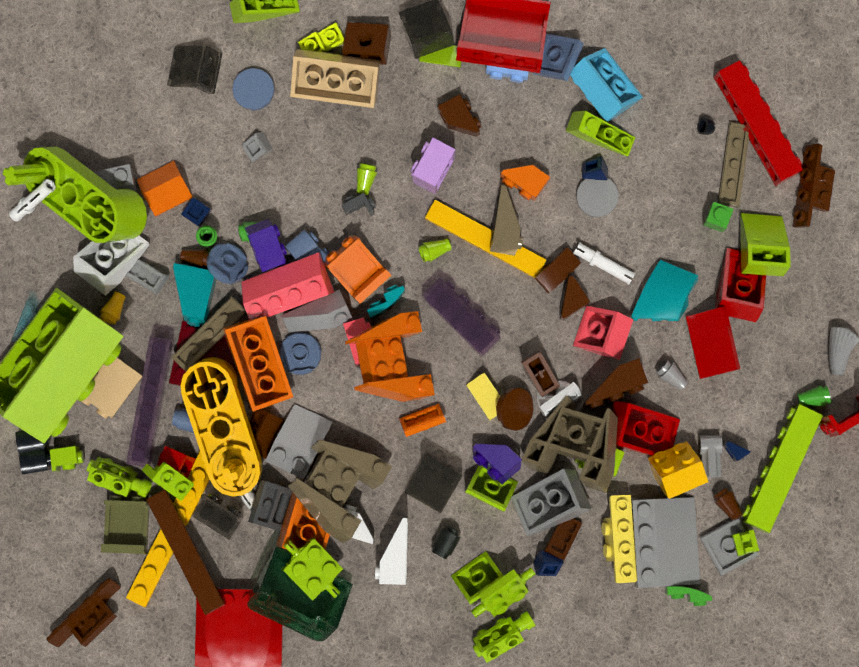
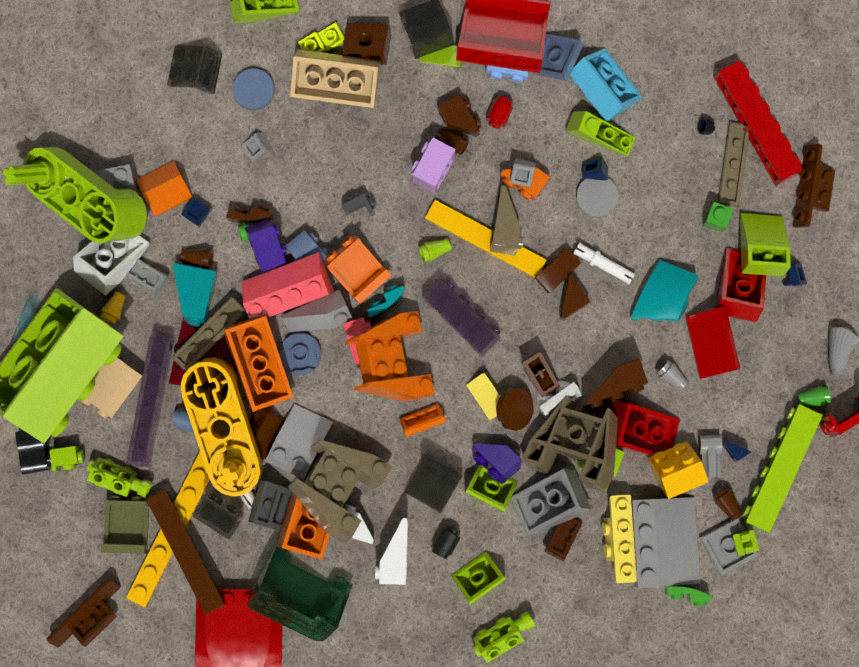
white pin [9,179,56,221] -> none
lime bracket [142,462,194,501] -> none
red brick [157,446,196,478] -> none
bright green cone [196,225,217,246] -> none
sand blue tile [207,243,248,284] -> none
lime plate [281,538,343,600] -> none
lime cone [356,163,377,195] -> none
lime plate [470,567,536,618] -> none
dark blue slope [533,550,564,576] -> none
coral slope [573,306,633,360] -> none
none -> reddish brown slope [226,205,273,223]
none -> reddish brown cone [436,128,469,155]
none -> red brick [486,96,513,129]
none -> light grey slope [510,159,536,187]
none -> dark blue tile [783,264,807,287]

